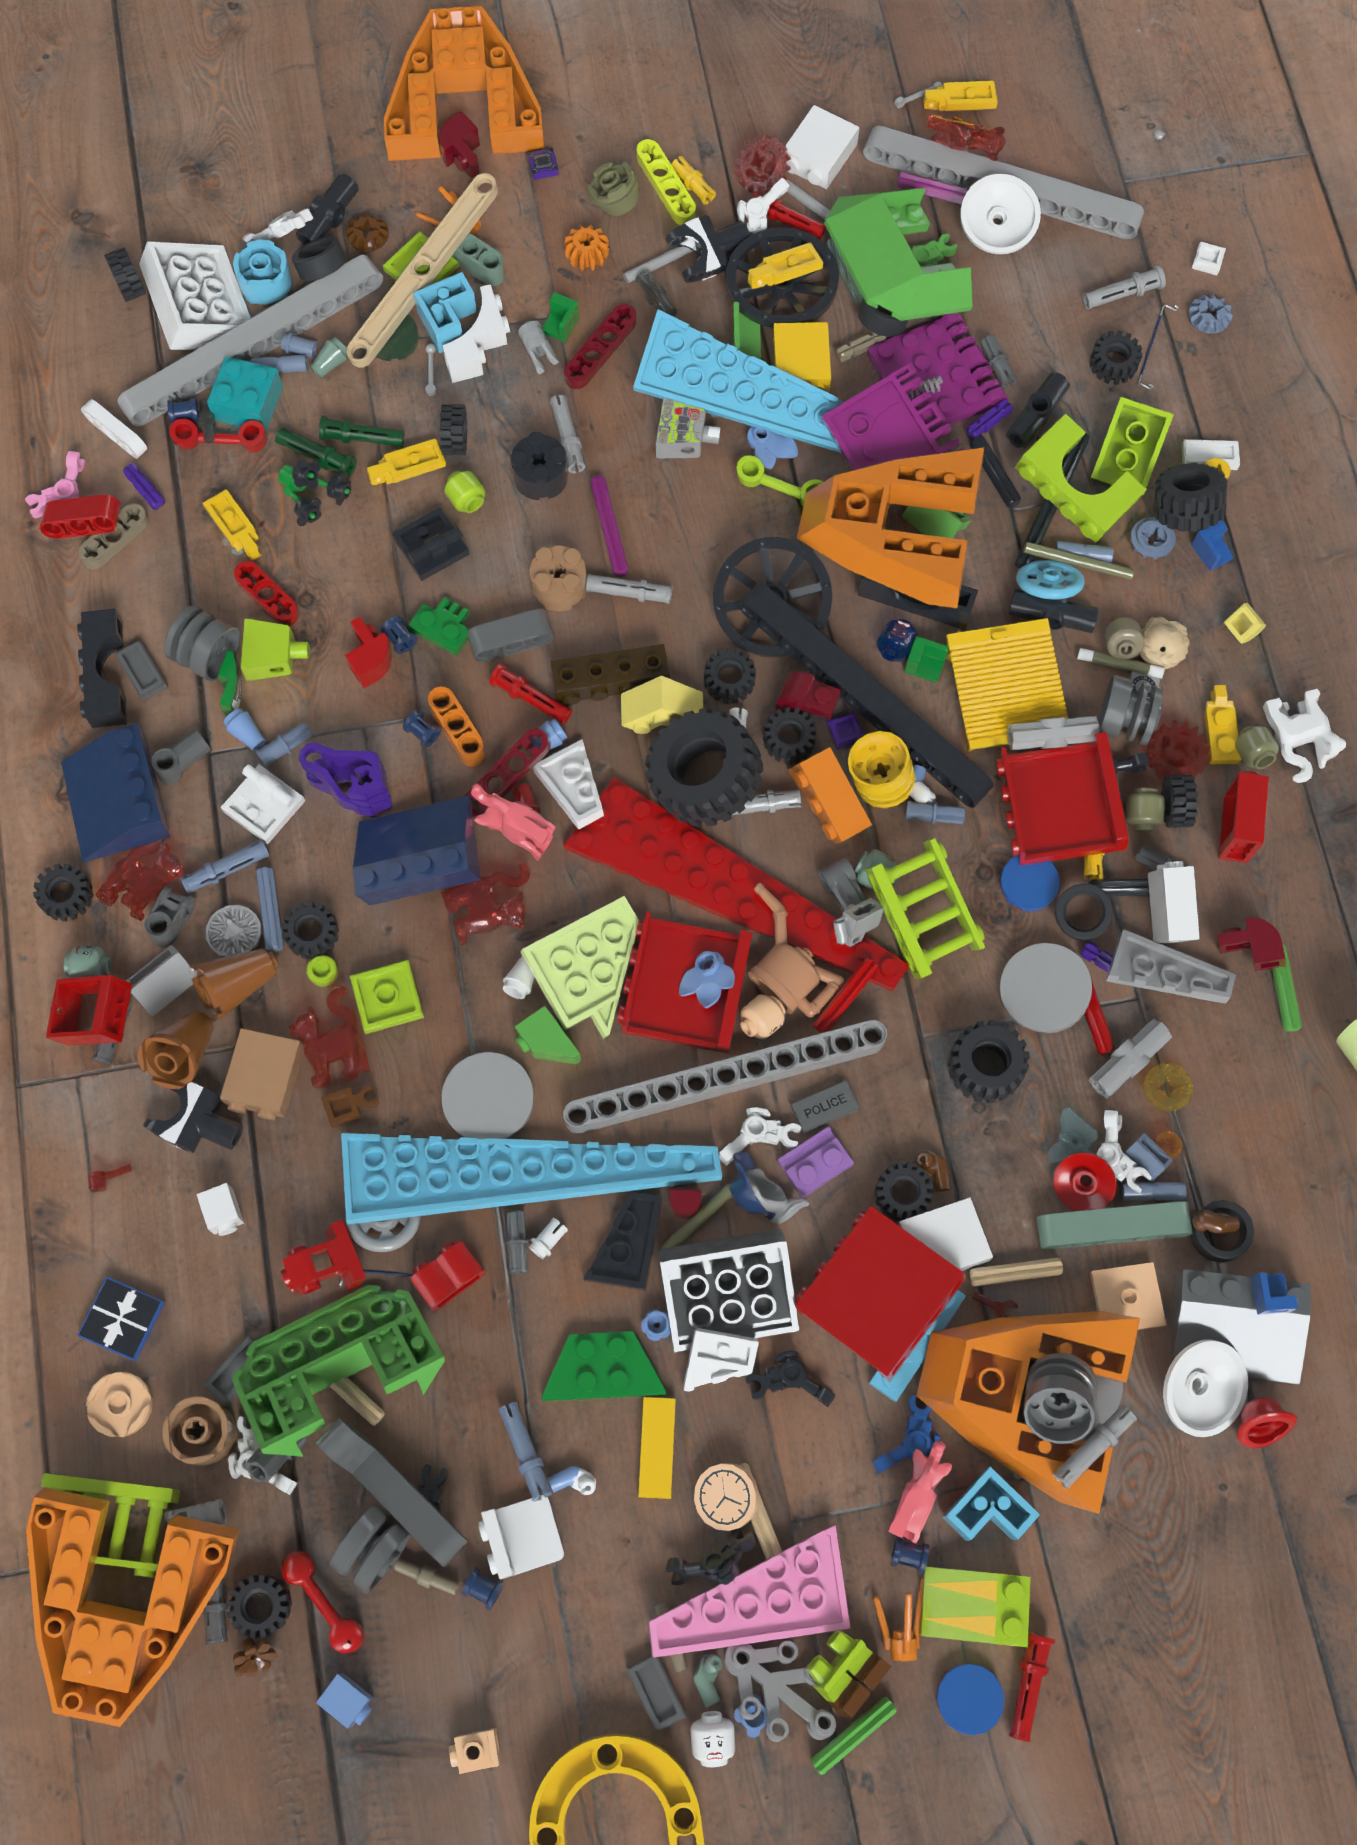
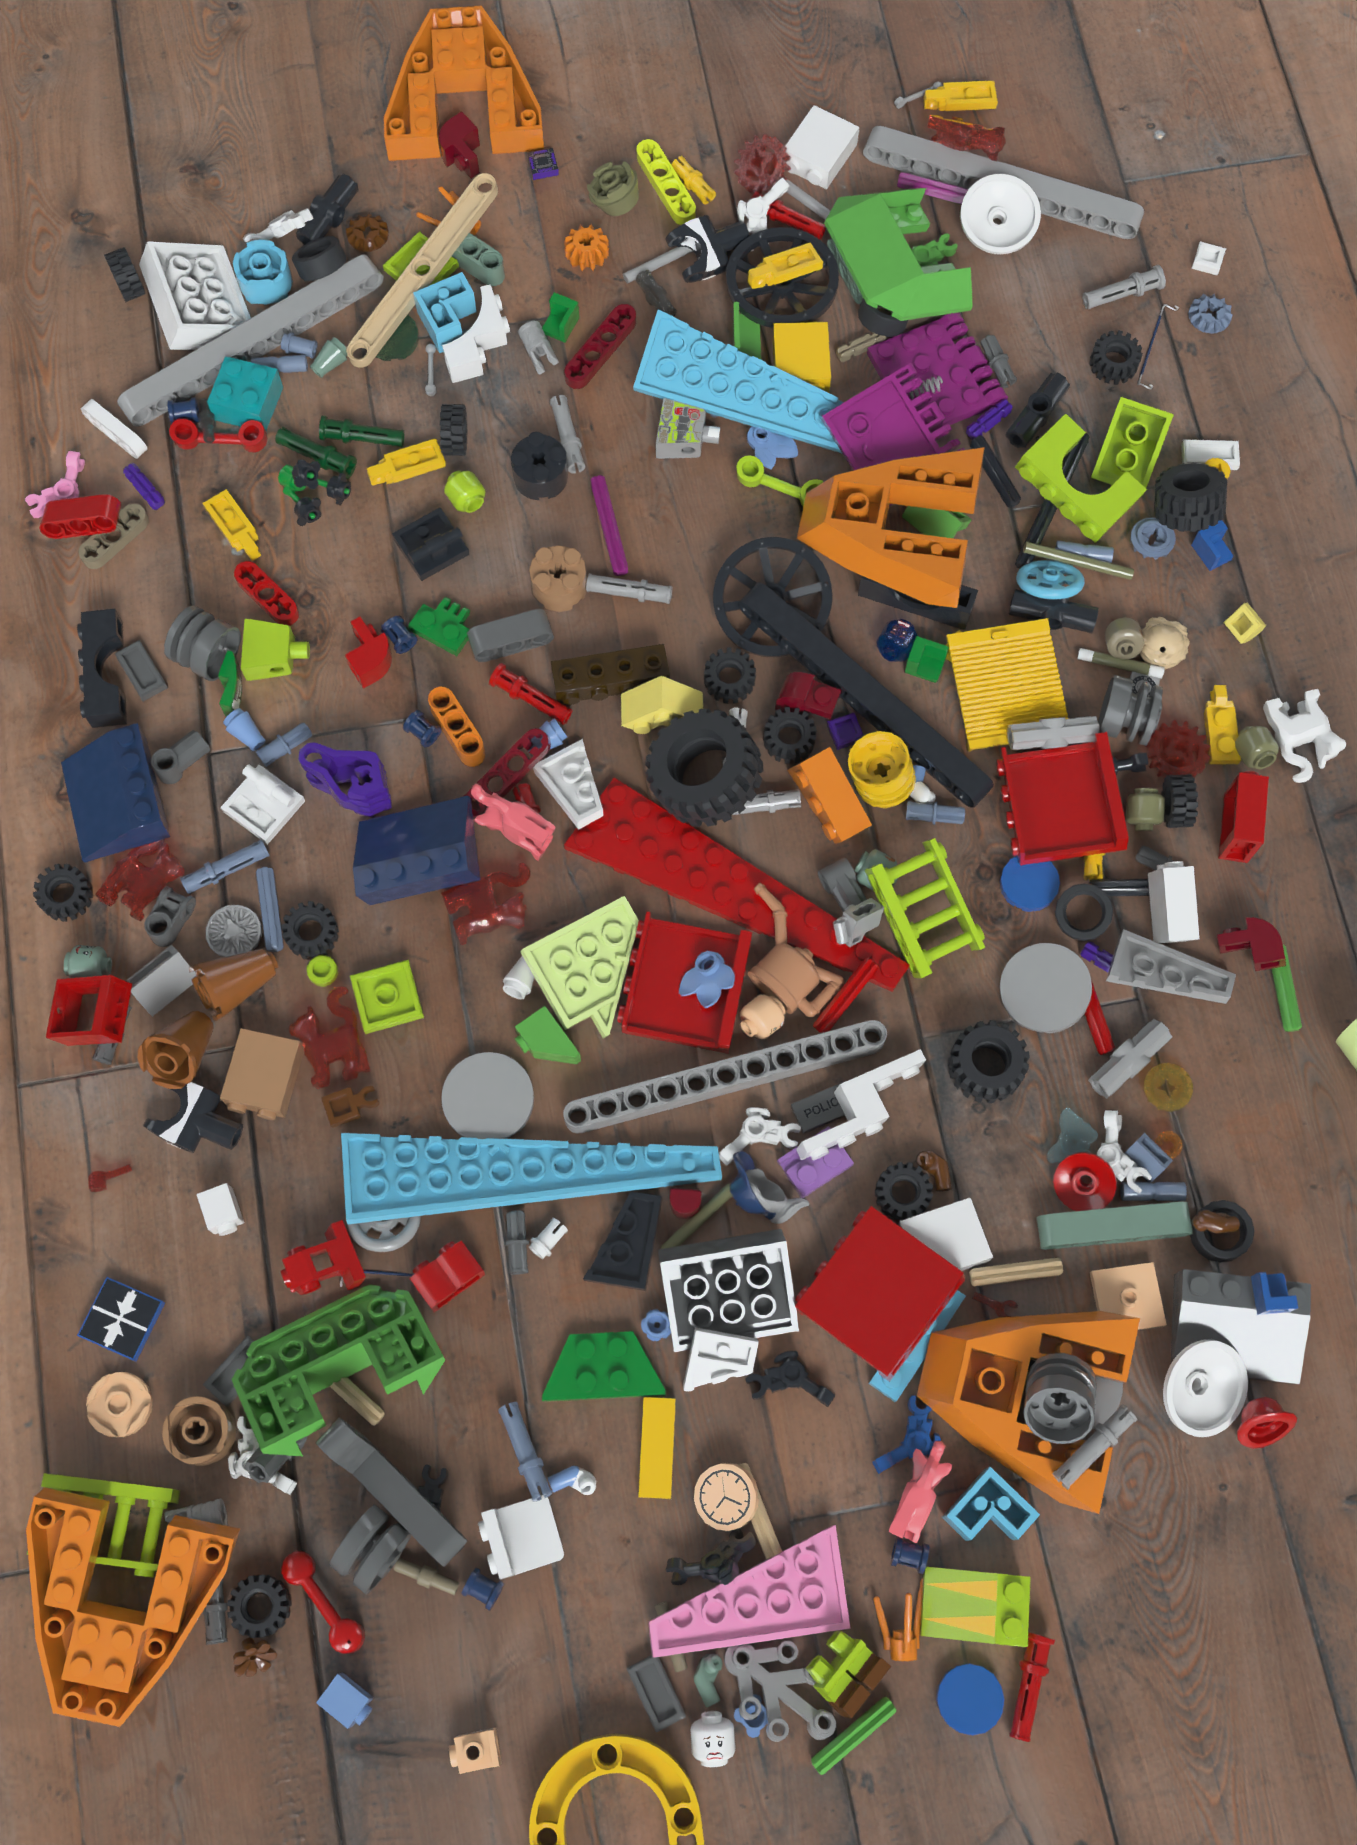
none -> white bracket [796,1049,926,1160]

